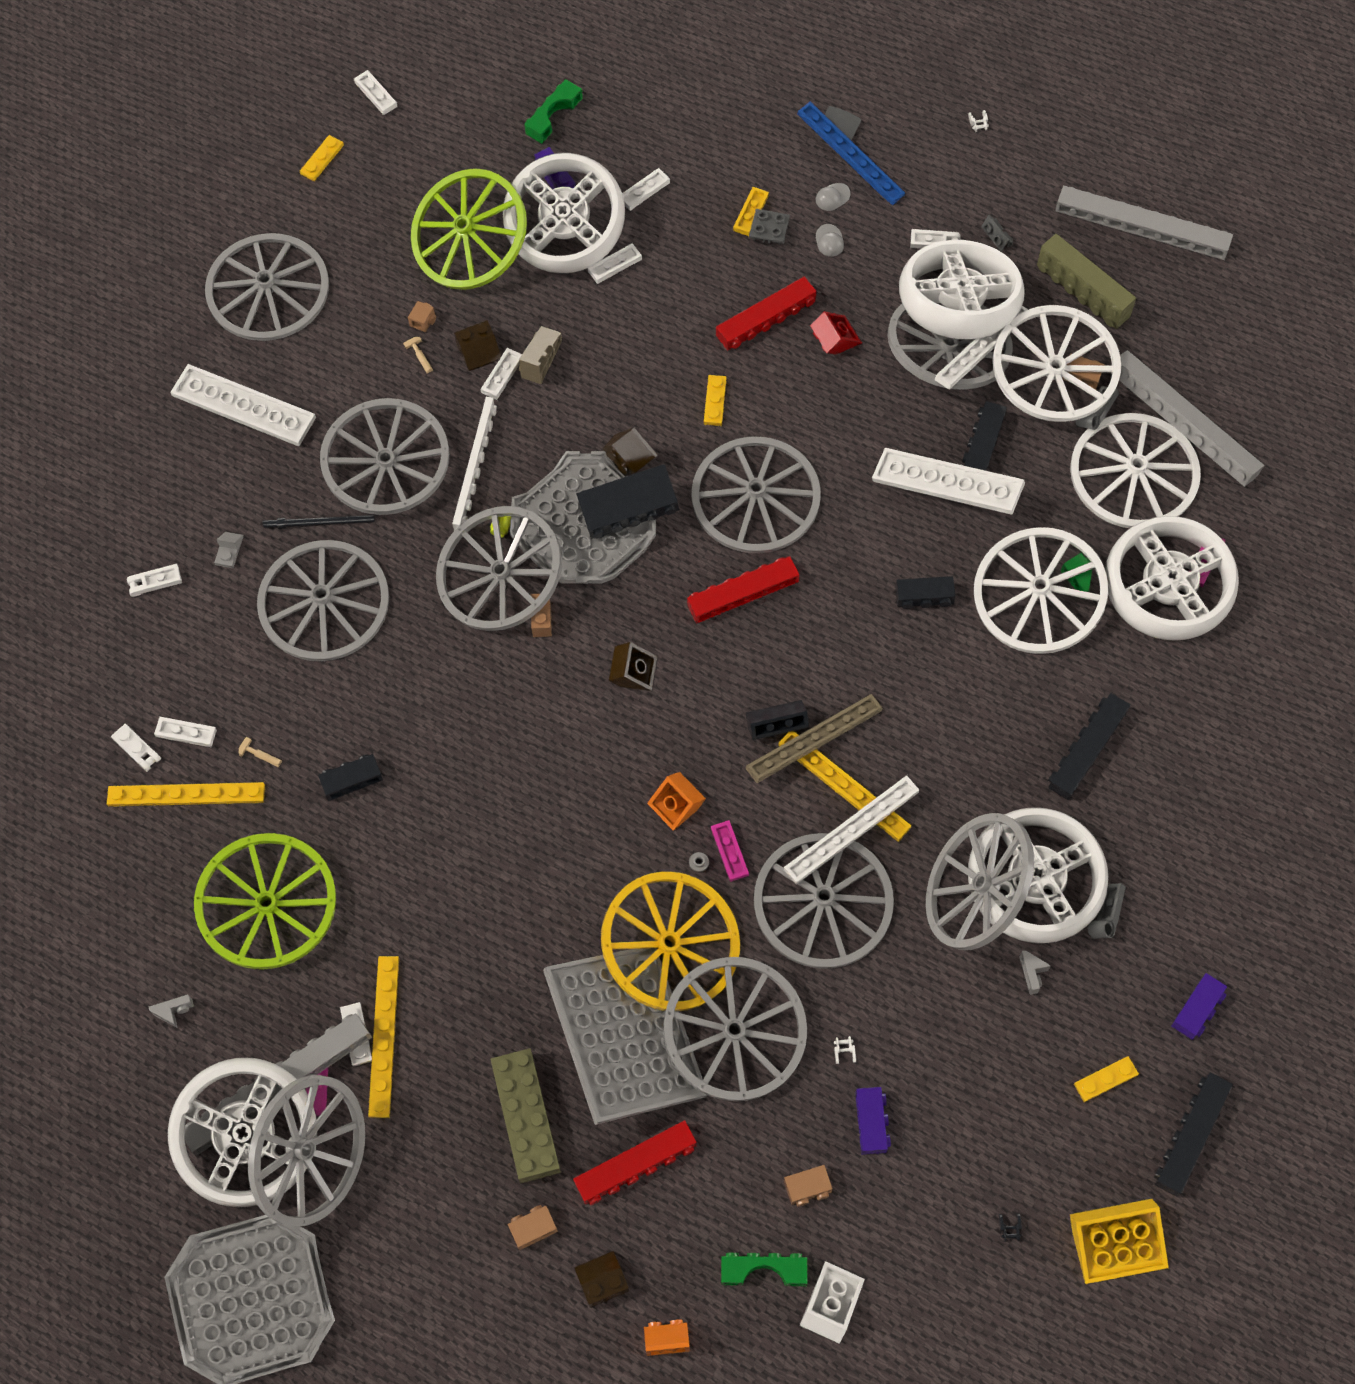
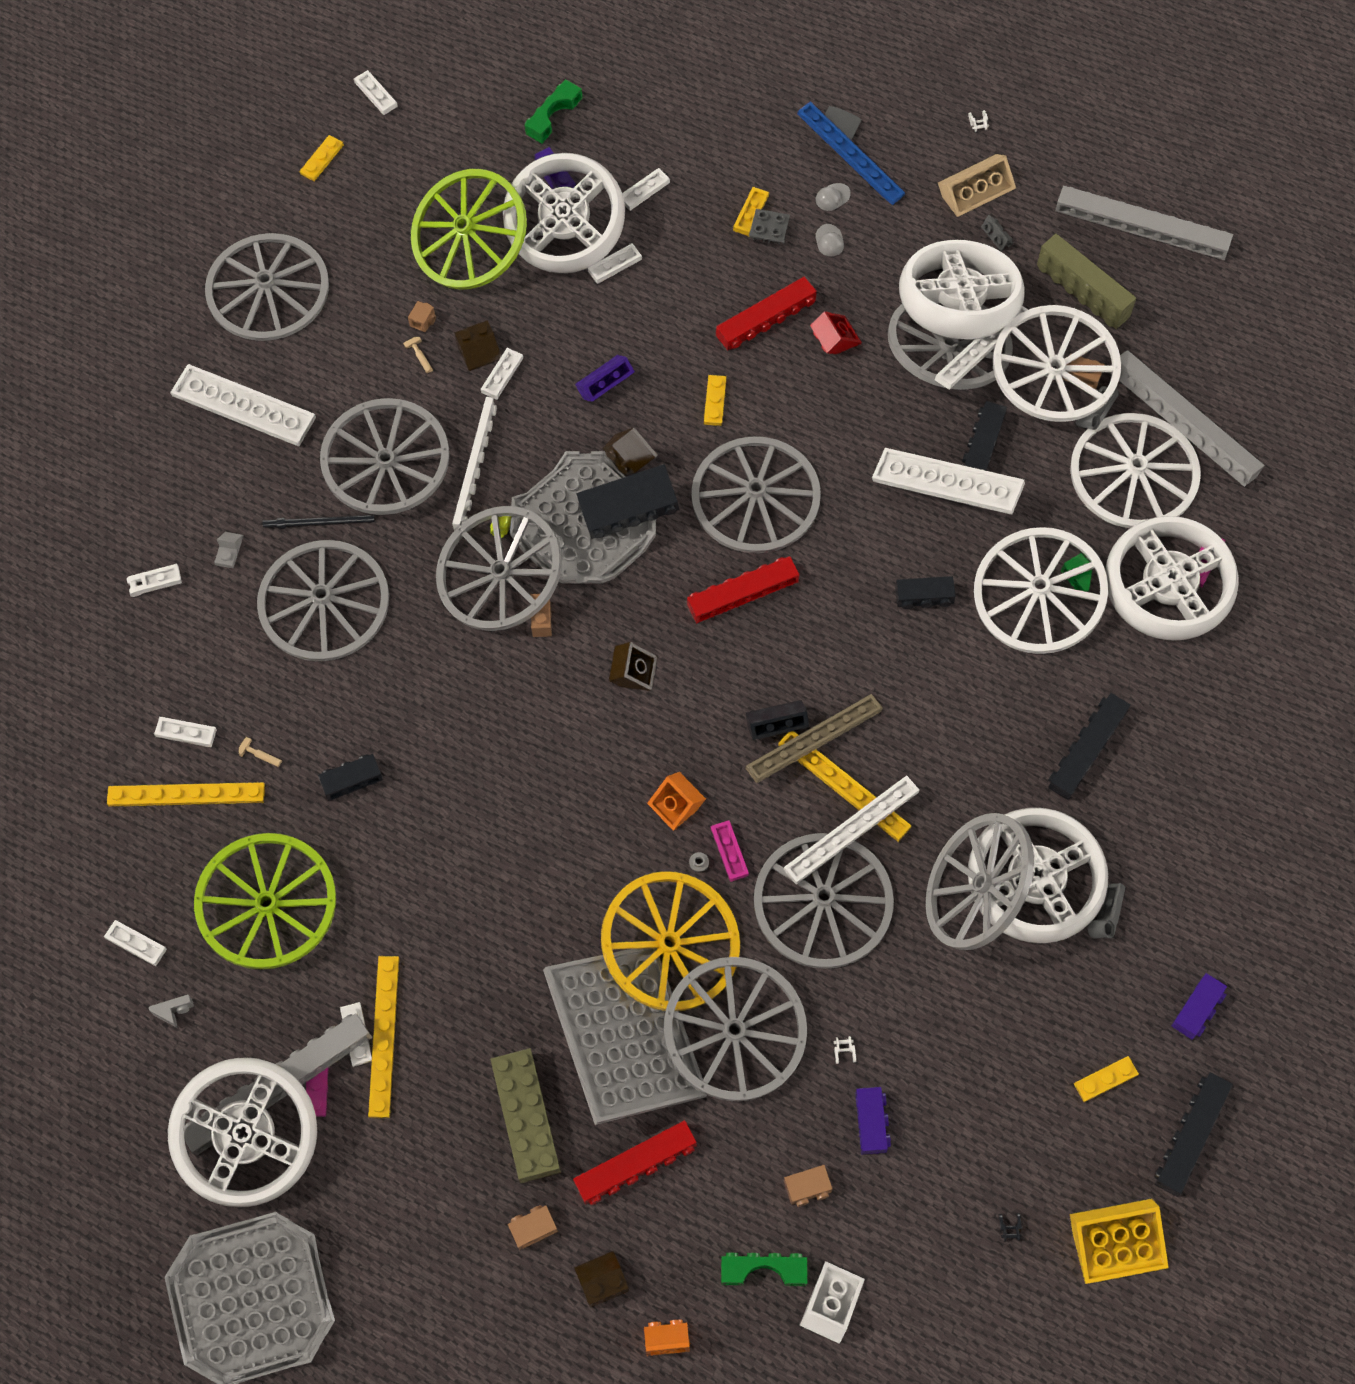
white plate [111,724,161,772] -> none
light grey wheel [248,1075,365,1227] -> none
dark tan wedge [519,326,562,384] -> none
white plate [910,229,960,249] -> none
light grey slope [1020,951,1050,995] -> none
none -> white plate [104,920,167,966]
none -> dark purple brick [575,355,634,402]
none -> tan slope [938,154,1016,217]

